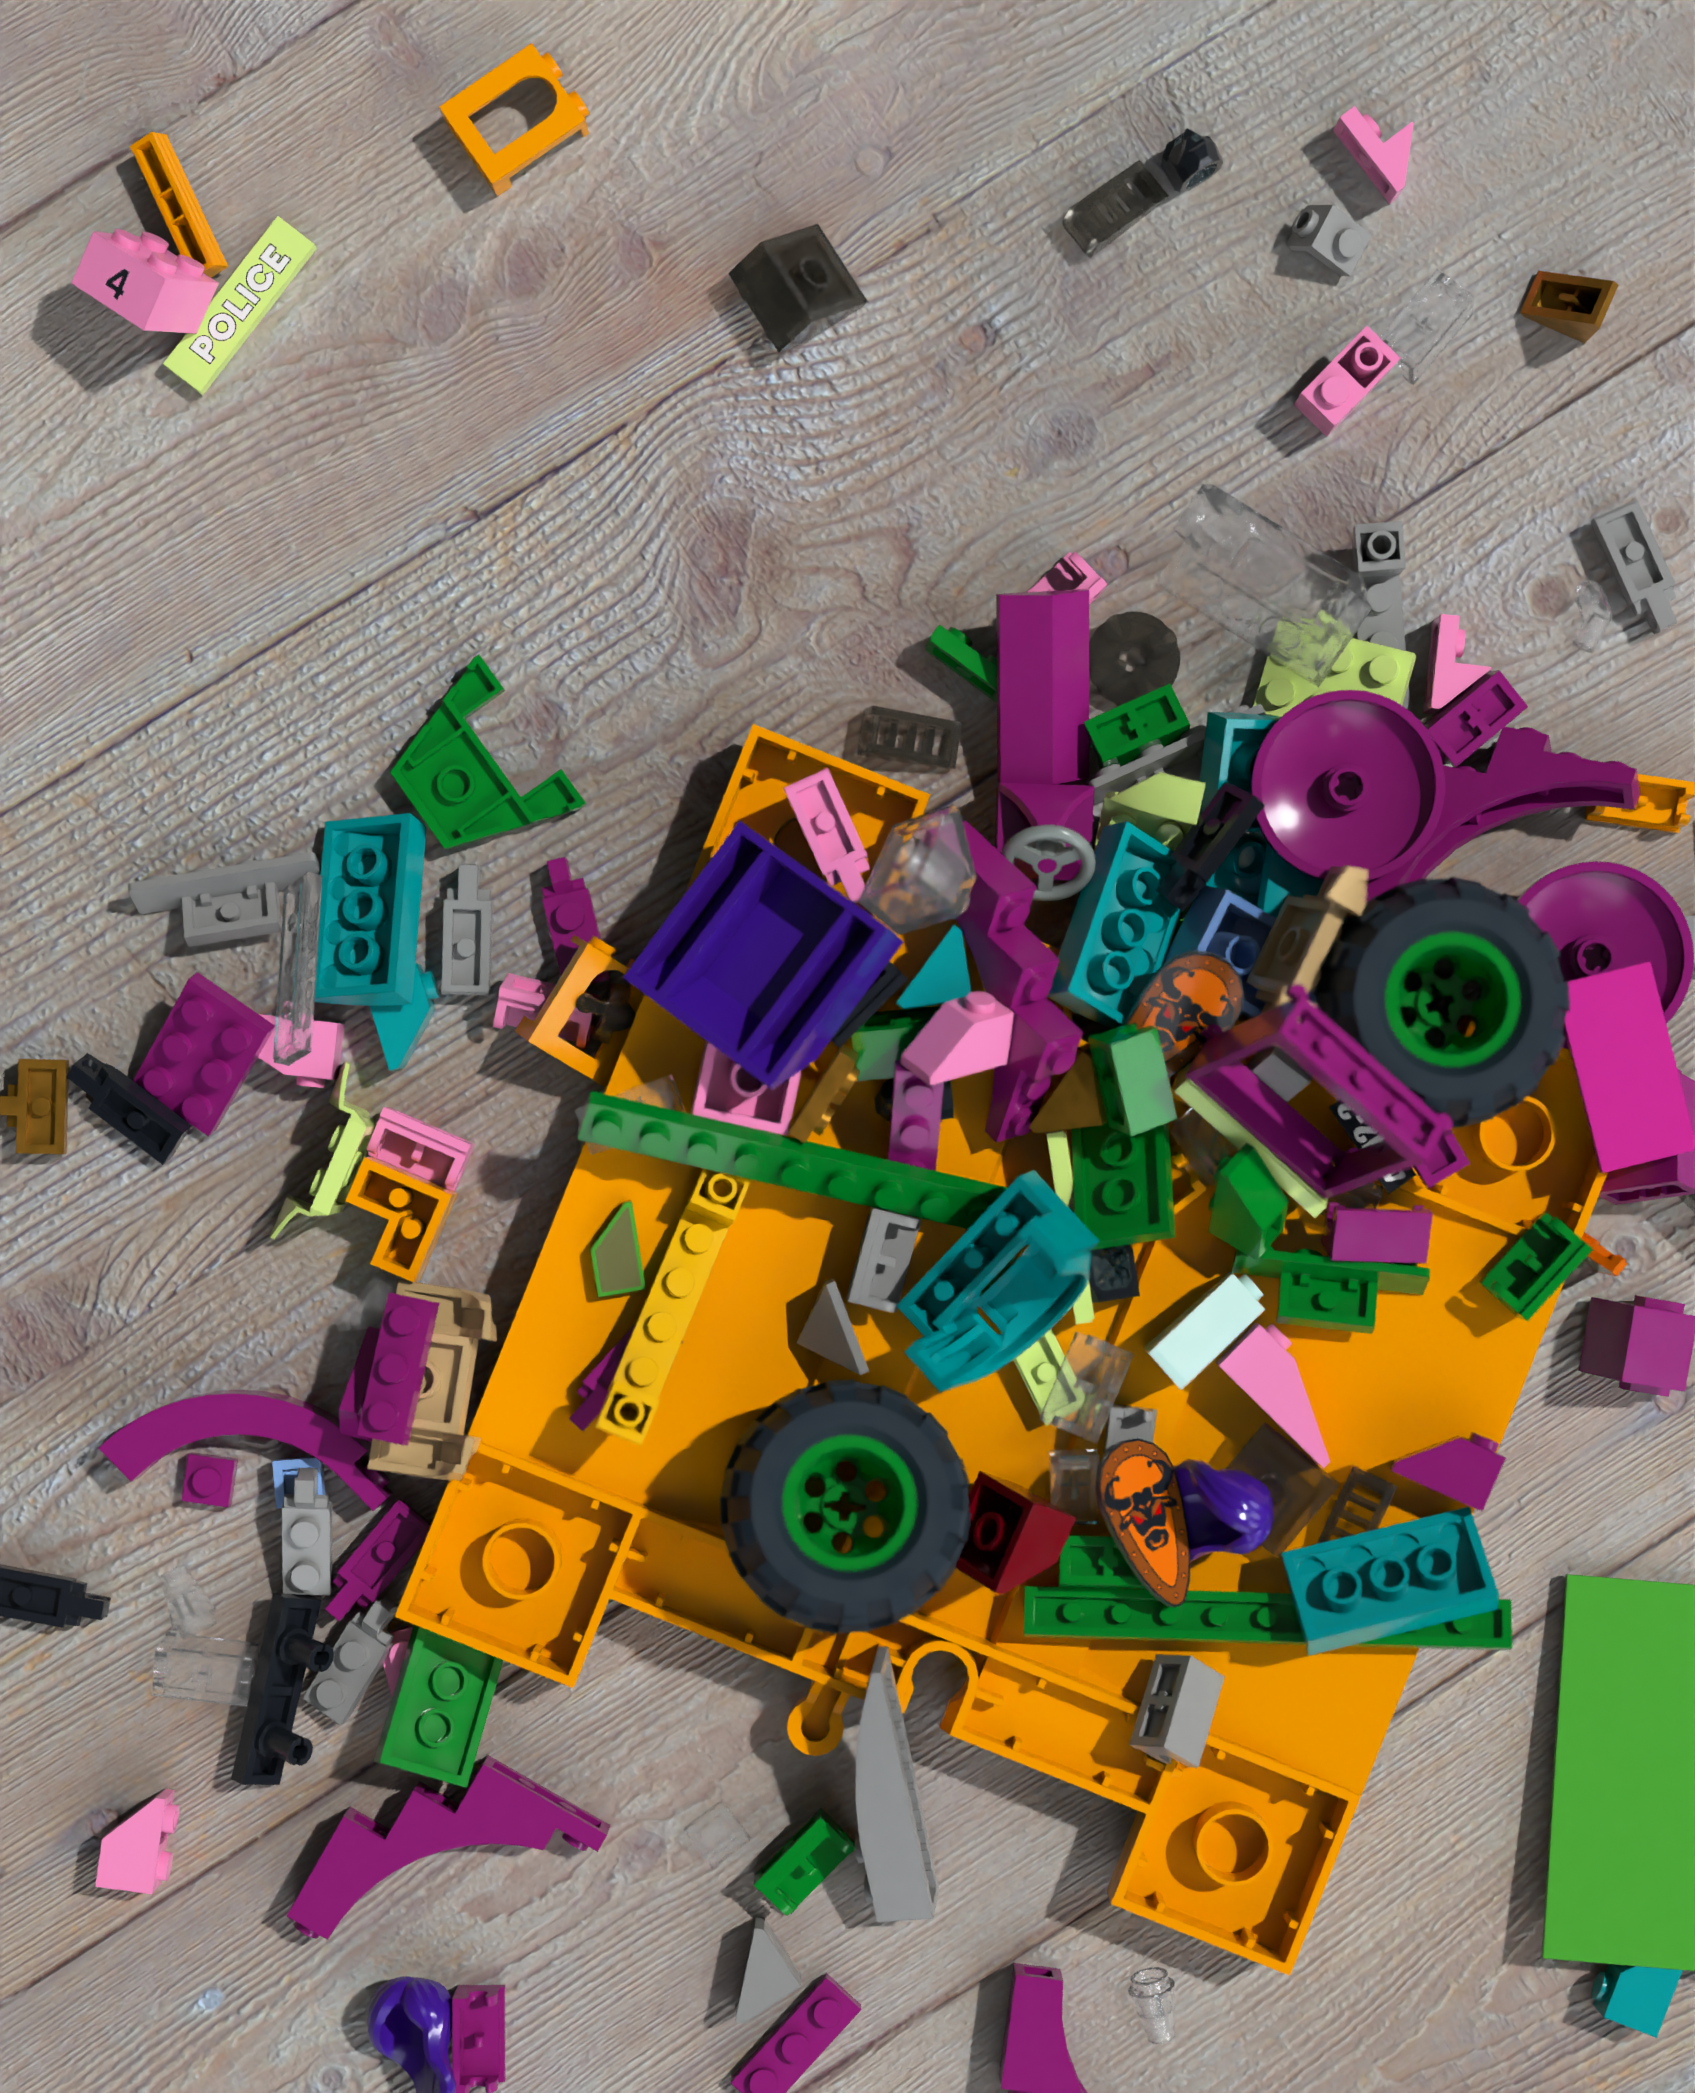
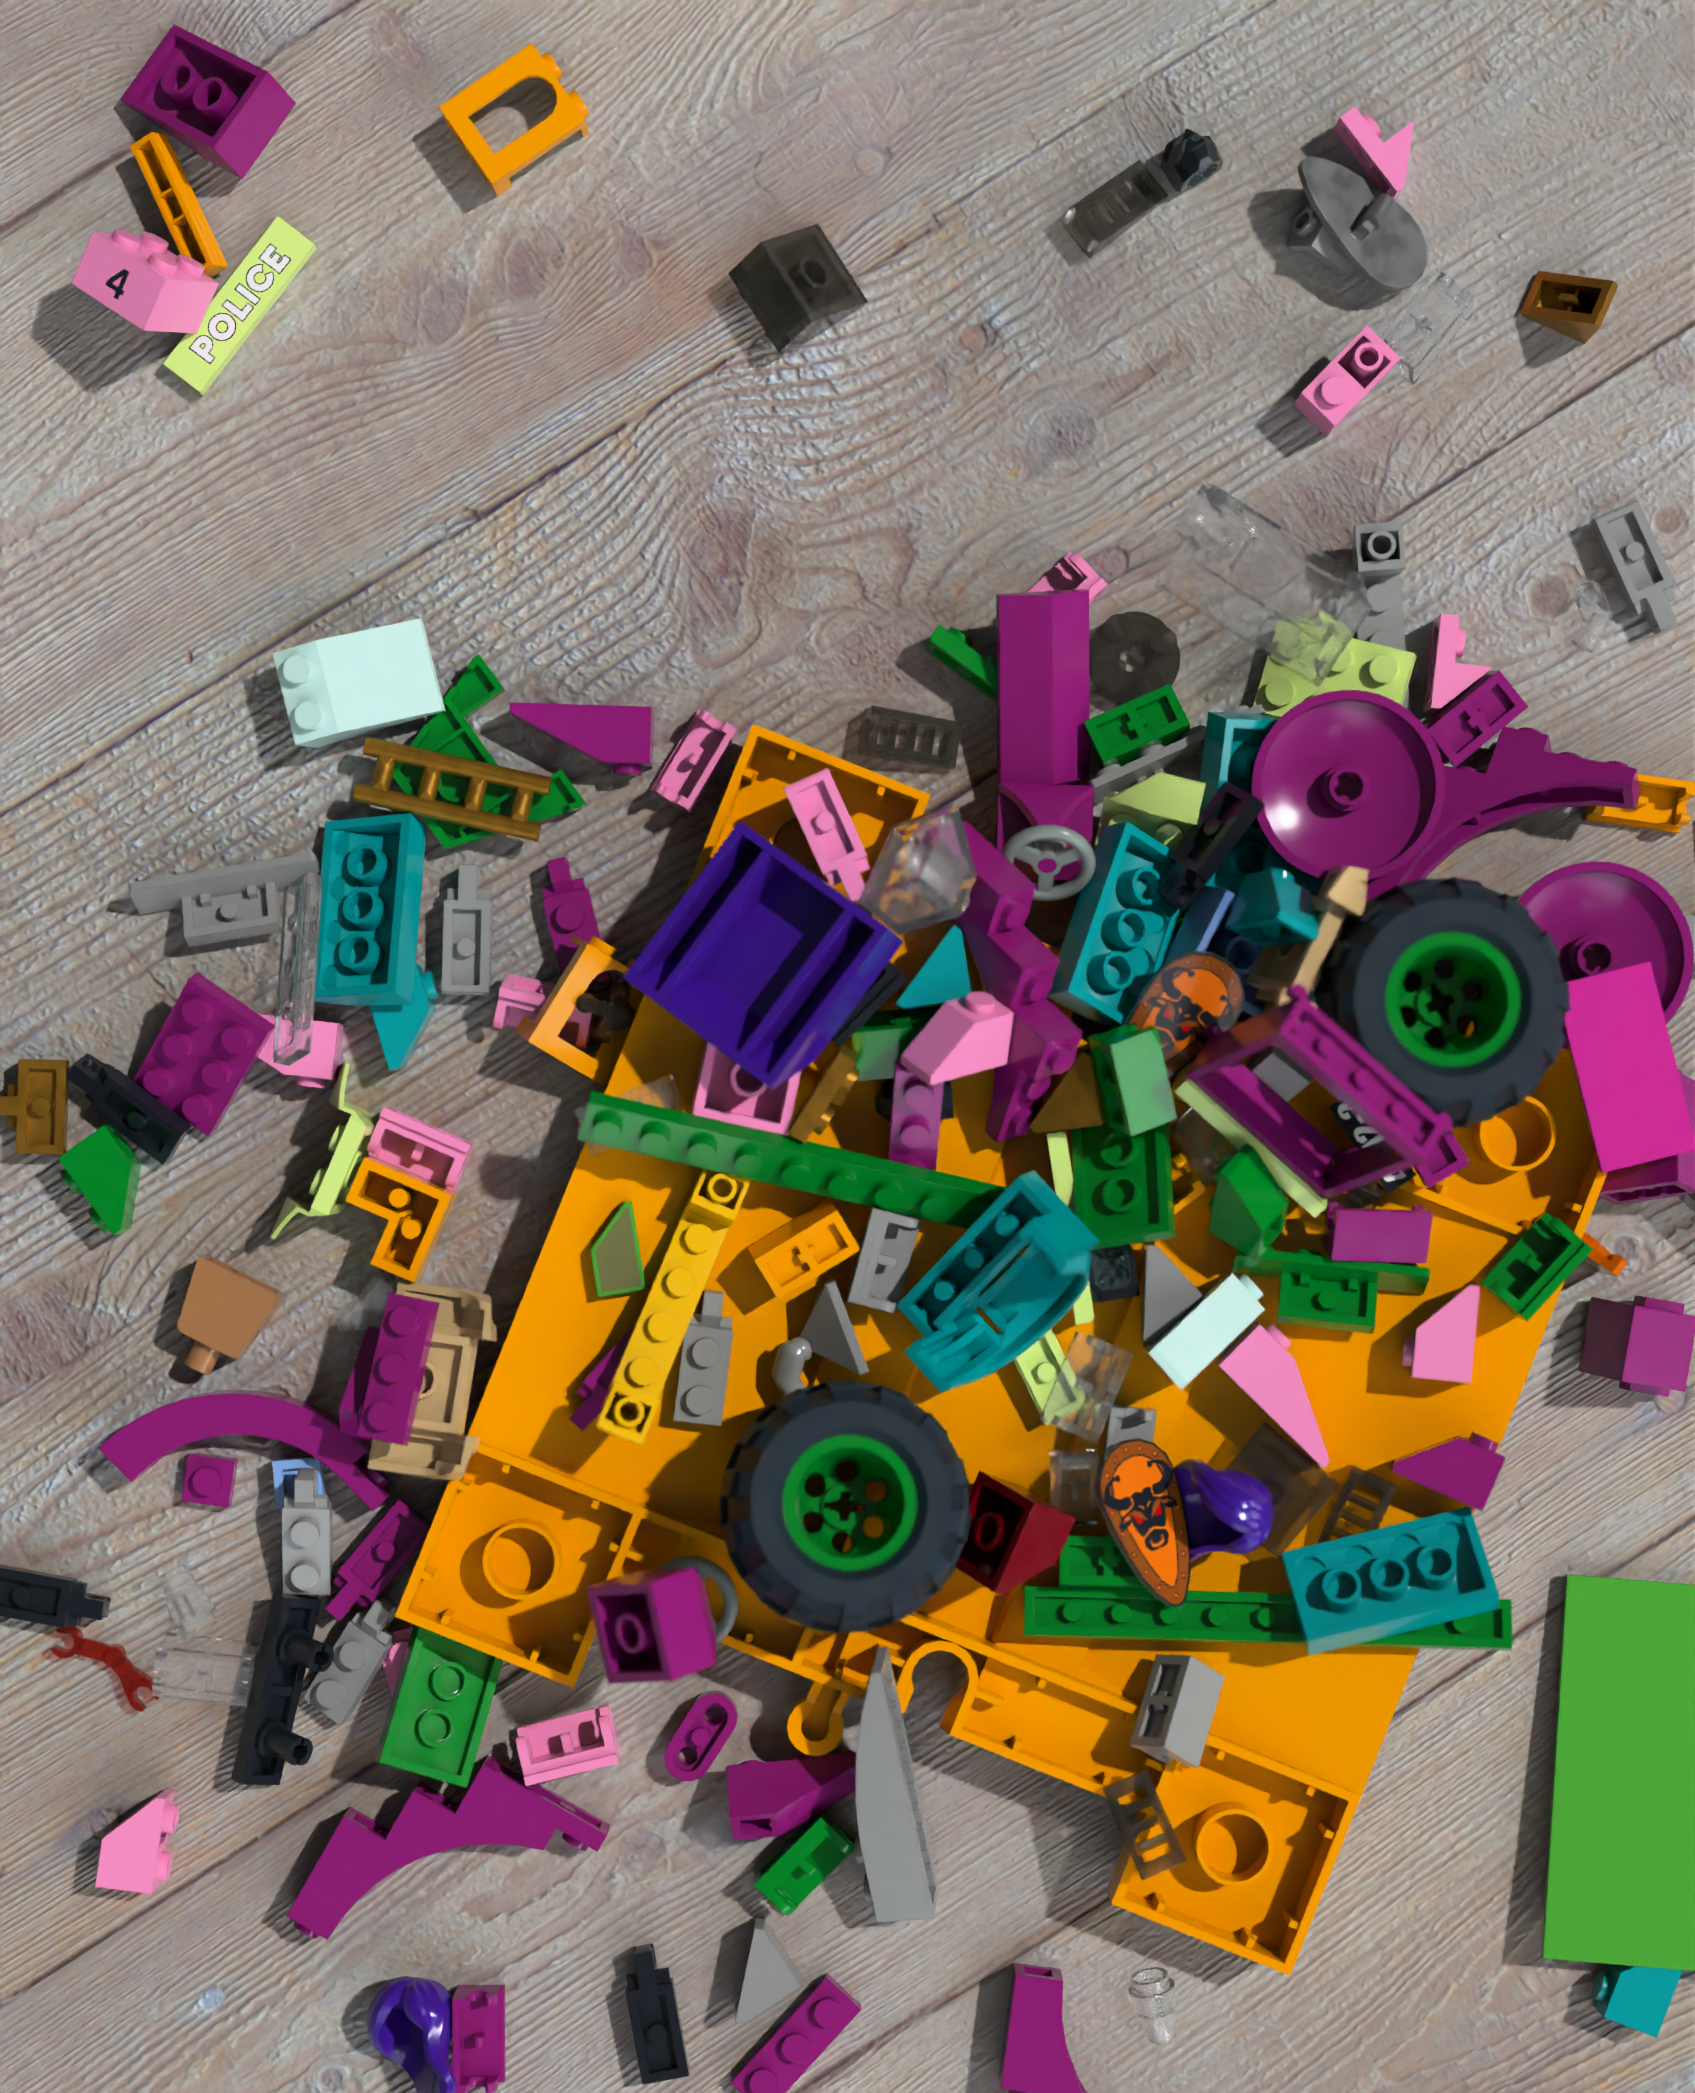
none -> clear red piece [51,1625,162,1712]
none -> green slope [58,1125,141,1235]
none -> magenta slope [120,24,296,179]
none -> medium nougat torso [176,1255,288,1375]
none -> light aqua slope [272,619,445,748]
none -> pearl gold bar [352,736,552,842]
none -> magenta slope [509,702,654,776]
none -> bright pink hinge [516,1704,621,1786]
none -> magenta piece [587,1556,738,1684]
none -> black hinge [625,1943,690,2085]
none -> bright pink hinge [651,709,739,815]
none -> magenta plate [664,1691,738,1781]
none -> light grey hinge [673,1289,733,1426]
none -> magenta slope [726,1750,857,1841]
none -> light orange hinge [747,1198,861,1300]
none -> light grey arm [772,1337,812,1397]
none -> clear smoke slope [1103,1769,1188,1881]
none -> light grey slope [1141,1244,1203,1342]
none -> teal slope [1225,868,1319,948]
none -> flat silver shield [1298,156,1427,291]
none -> bright pink slope [1402,1285,1480,1383]

